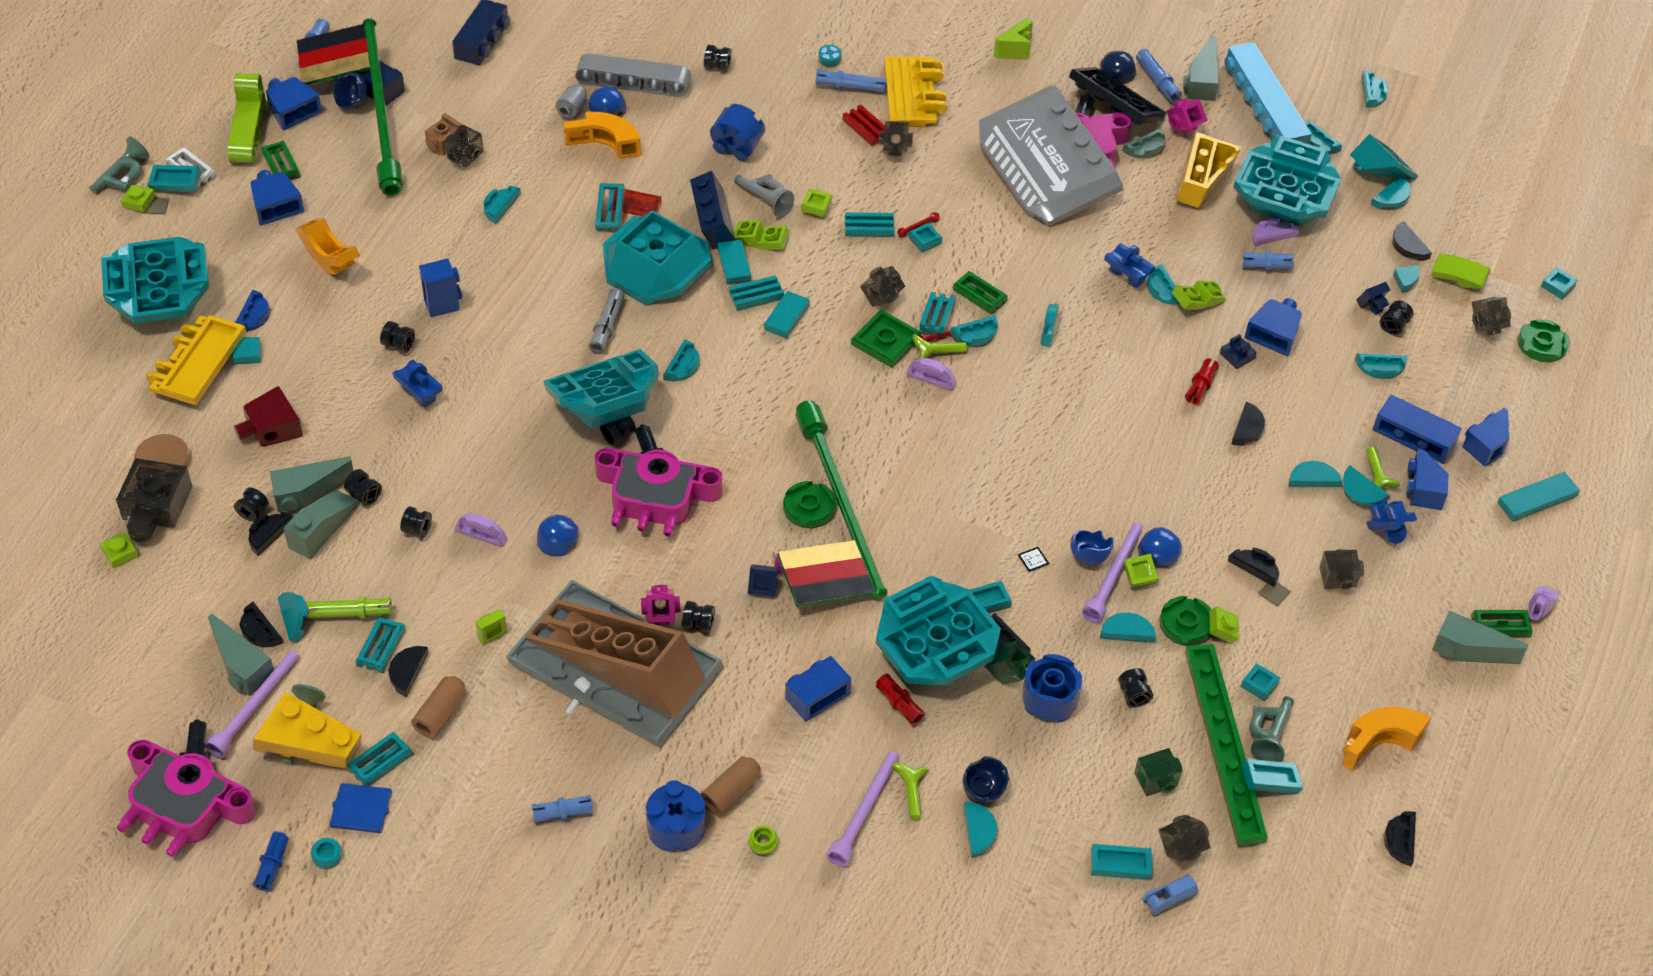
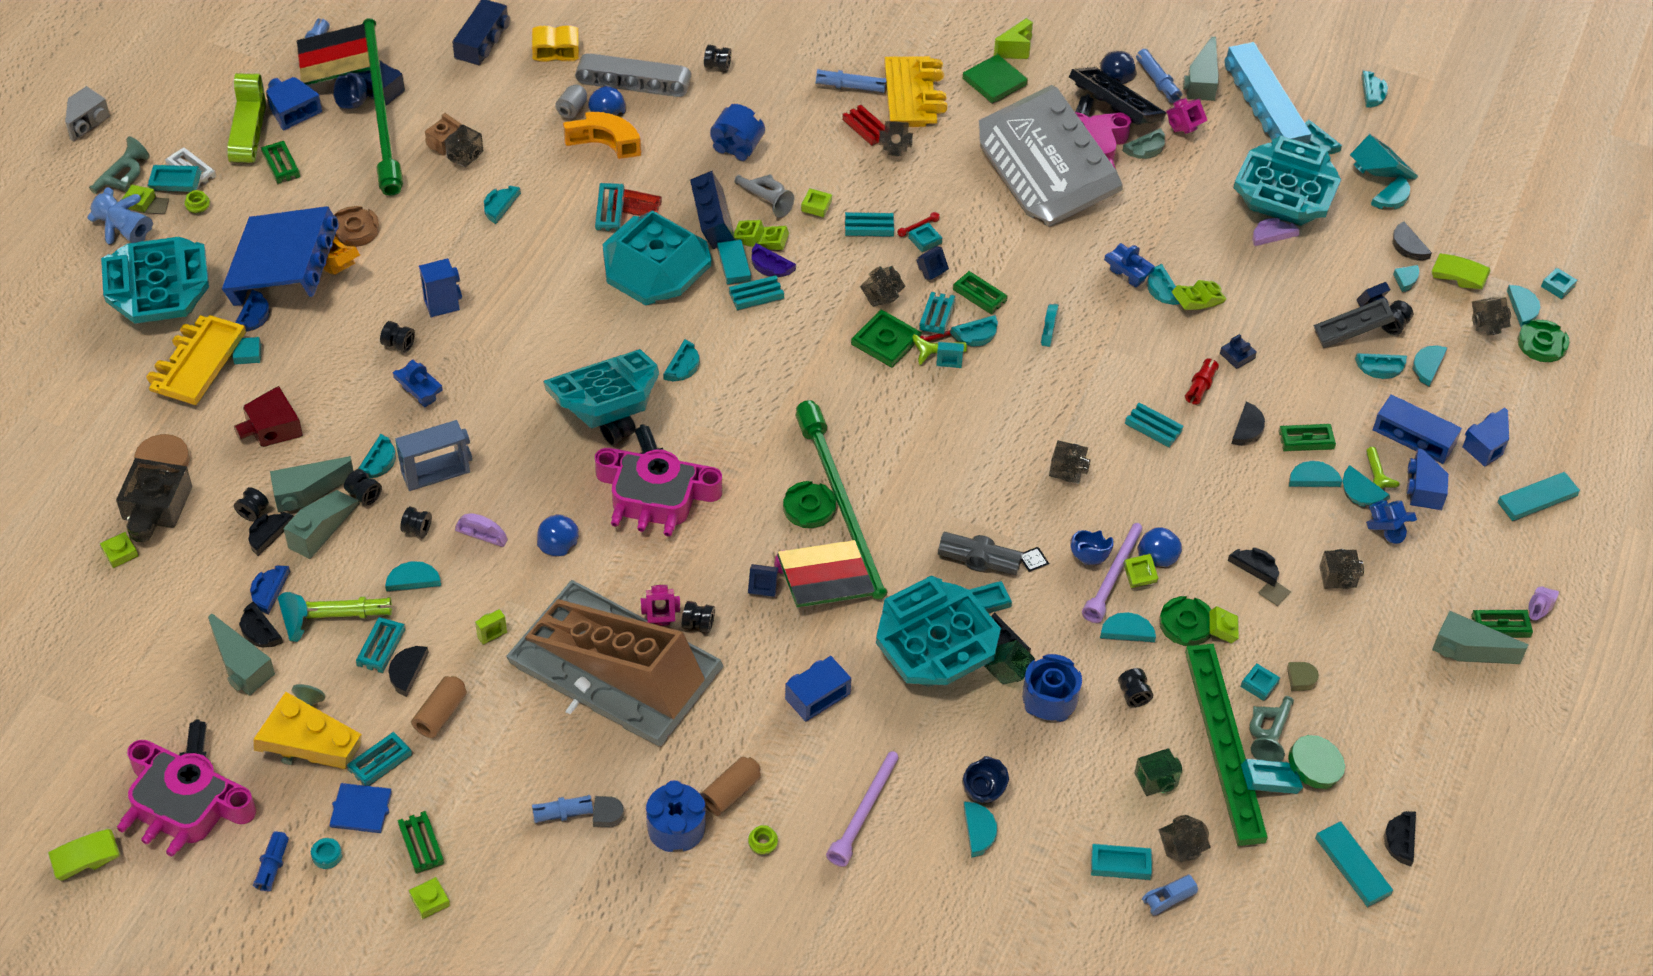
lavender piece [205,651,298,759] -> none
blue torso [250,170,305,226] -> none
light grey pin [589,288,625,353] -> none
teal tile [764,291,810,338] -> none
teal tile [818,45,841,67] -> none
red pin [875,673,925,725] -> none
lime piece [892,763,929,820] -> none
lavender tile [906,358,957,391] -> none
yellow wedge [1176,132,1242,208] -> none
medium blue pin [1242,251,1294,270] -> none
blue torso [1244,298,1302,357] -> none
light orange arch [1342,707,1431,771] -> none
none -> lime slope [48,829,120,881]
none -> light grey slope [65,86,110,141]
none -> medium blue piece [88,187,153,244]
none -> lime plate [184,190,210,213]
none -> blue panel [222,206,339,306]
none -> blue tile [250,565,290,615]
none -> medium nougat tile [334,206,380,246]
none -> teal tile [358,434,396,479]
none -> teal tile [385,561,441,592]
none -> sand blue window [395,420,472,491]
none -> green tile [397,811,444,874]
none -> lime plate [409,877,450,919]
none -> yellow brick [532,26,579,62]
none -> dark grey tile [593,796,624,827]
none -> dark purple tile [752,243,796,277]
none -> dark blue tile [916,246,949,280]
none -> teal tile [936,342,964,368]
none -> dark grey piece [938,531,1023,575]
none -> green tile [962,54,1028,104]
none -> clear smoke brick [1049,440,1091,484]
none -> teal tile [1125,402,1184,448]
none -> green tile [1278,424,1336,452]
none -> olive tile [1287,662,1319,691]
none -> tile [1288,735,1345,789]
none -> dark grey tile [1314,298,1395,349]
none -> teal tile [1315,821,1393,907]
none -> teal tile [1412,345,1447,387]
none -> teal tile [1507,285,1541,327]

